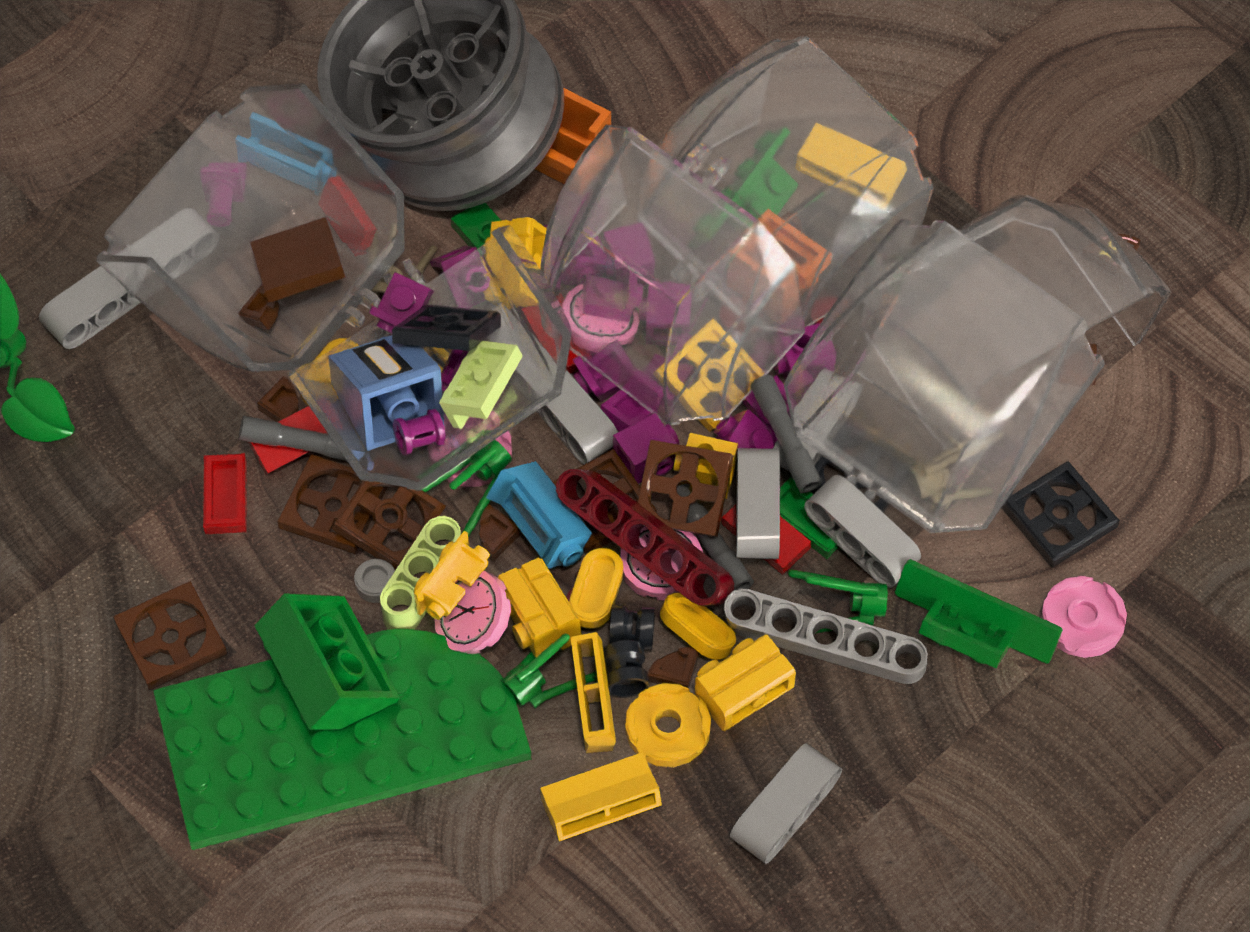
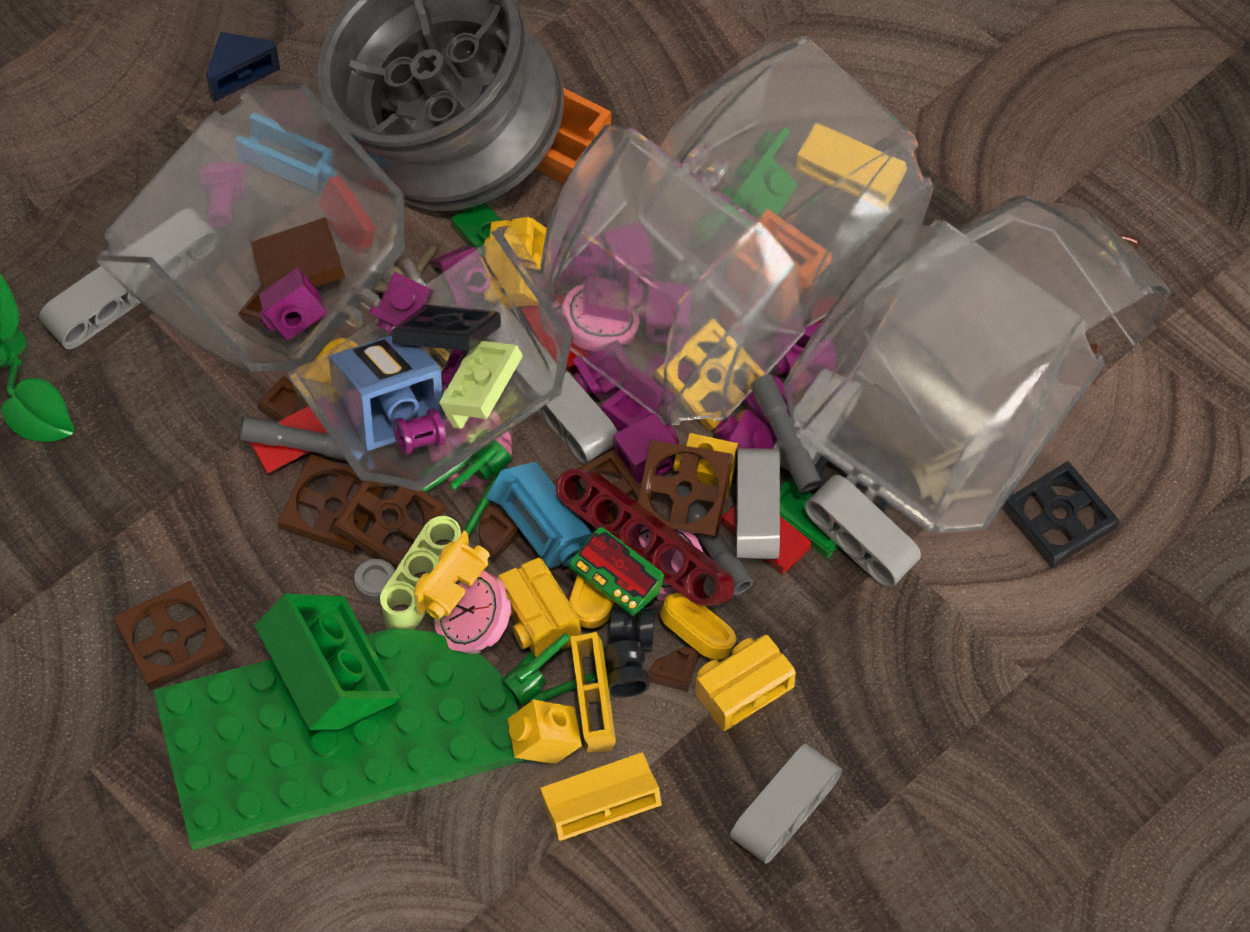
red tile [203,453,247,534] -> none
yellow tile [625,683,711,767] -> none
light grey beam [724,589,928,684] -> none
green plant [788,569,888,634] -> none
green bracket [895,559,1063,669] -> none
bright pink tile [1041,576,1127,658] -> none
none -> dark blue slope [206,32,280,102]
none -> magenta brick [259,267,327,341]
none -> yellow brick [508,700,582,764]
none -> slope [569,526,664,616]

